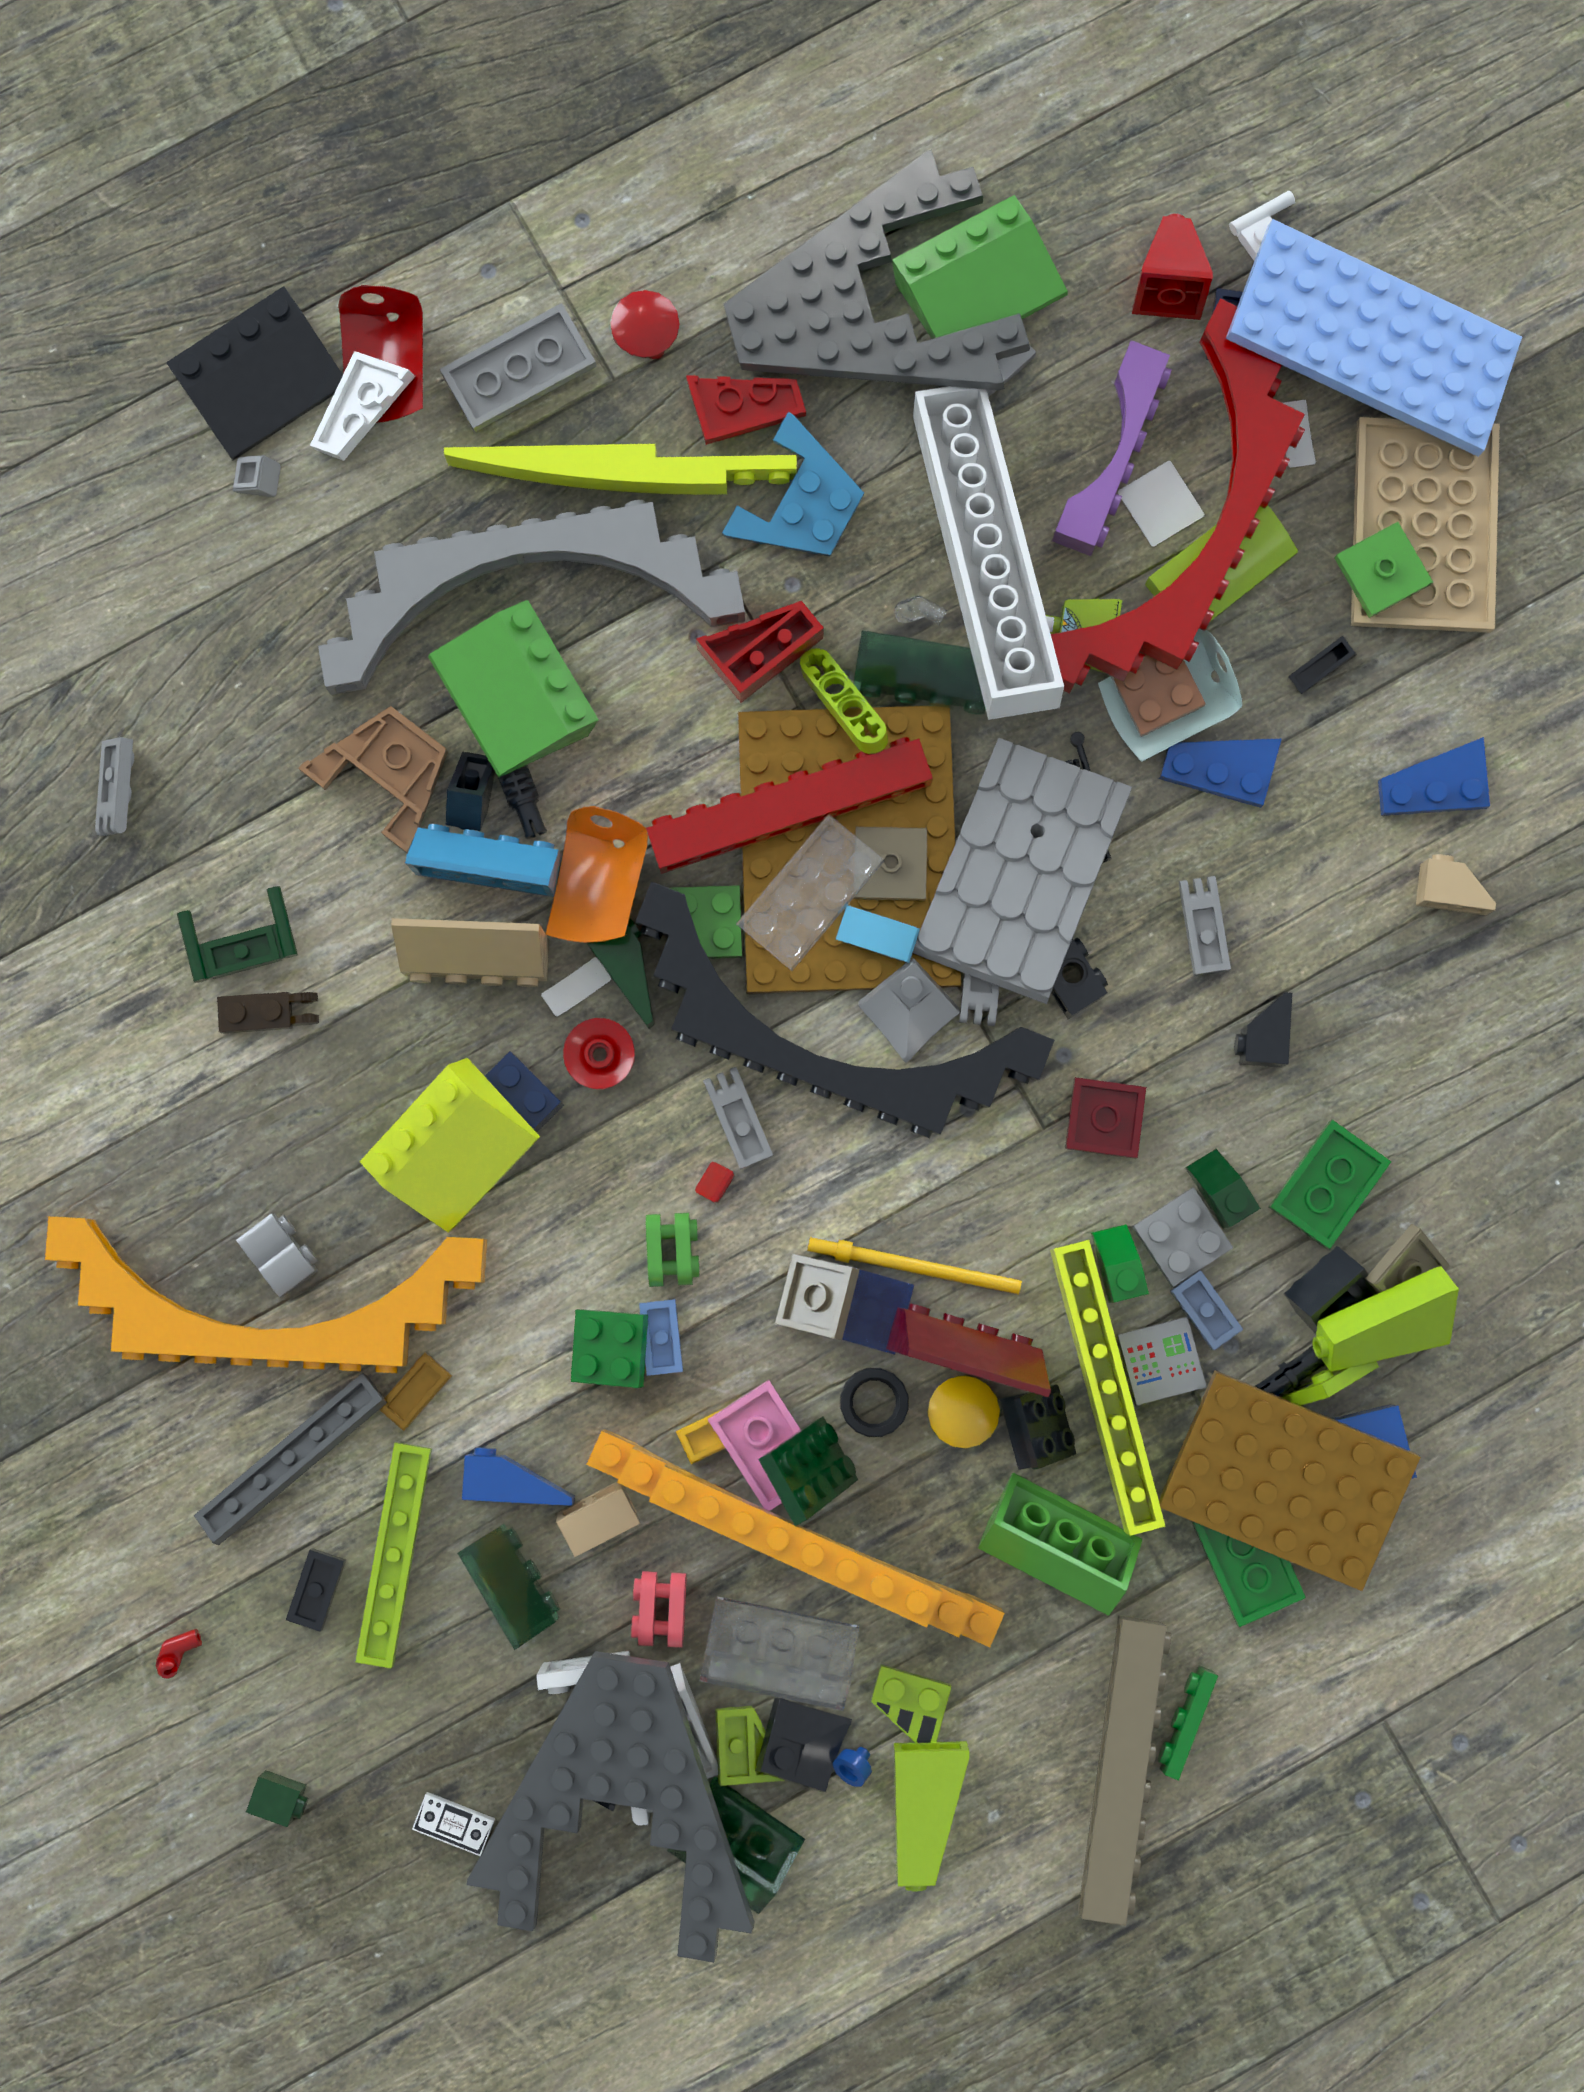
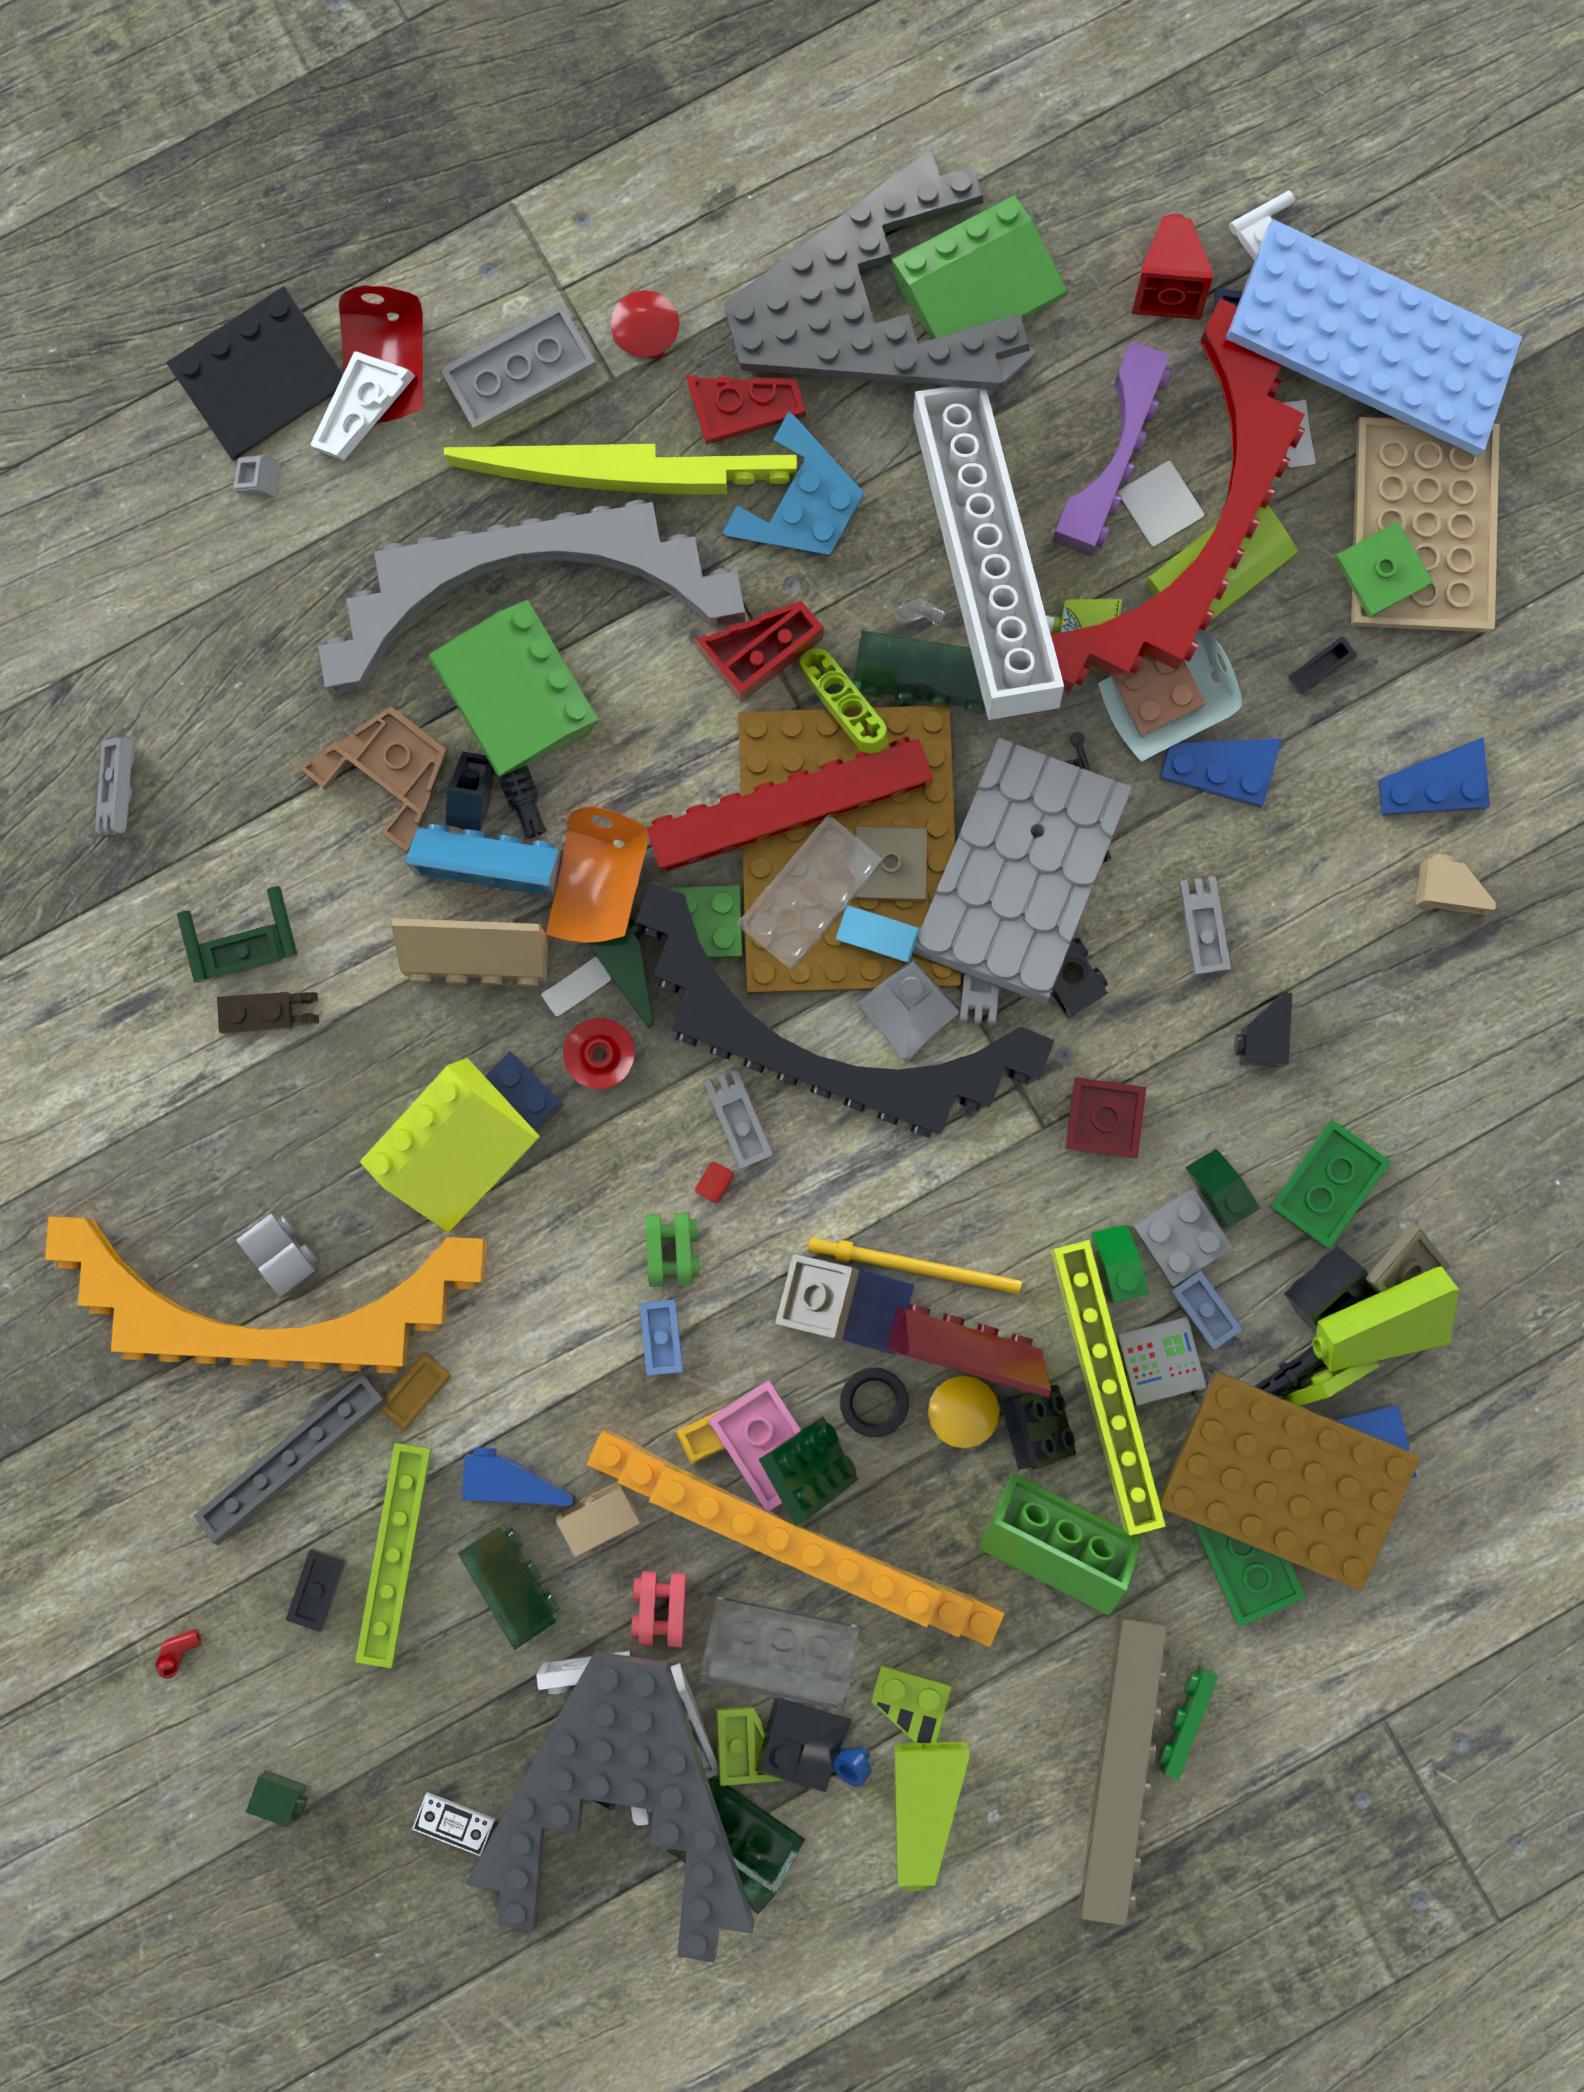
green plate [571,1309,648,1388] -> none

